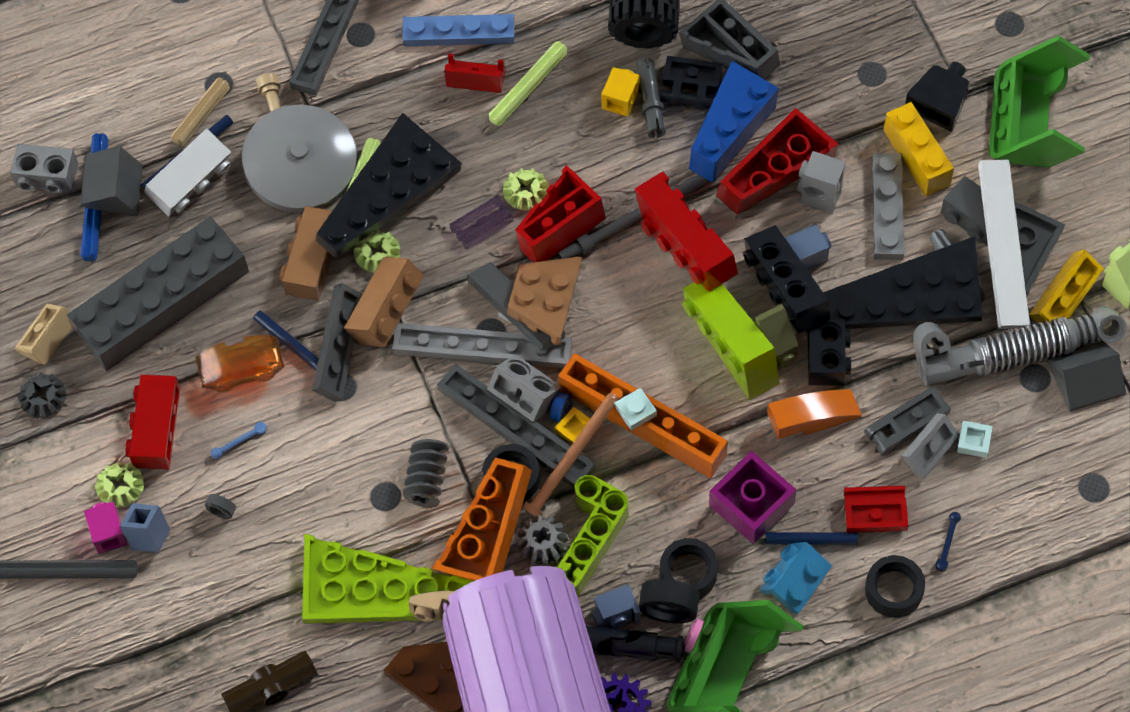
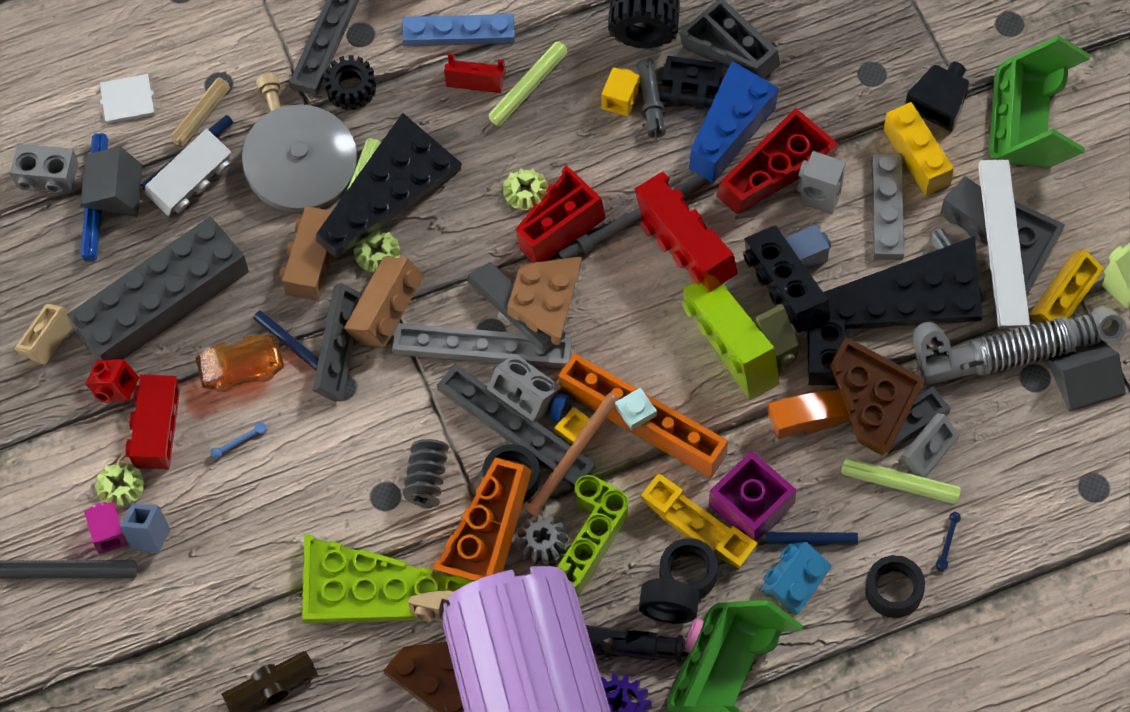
dark grey gear [18,372,66,418] -> none
dark grey tile [204,494,237,519] -> none
clear purple tile [449,195,514,249] -> none
sand blue brick [591,584,641,628] -> none
red plate [843,485,909,533] -> none
light aqua plate [957,421,993,458] -> none
none -> red brick [85,359,140,403]
none -> white piece [100,74,155,124]
none -> black tyre [324,55,376,110]
none -> yellow slope [640,473,758,568]
none -> reddish brown plate [830,337,926,457]
none -> yellowish green axle [841,458,961,504]

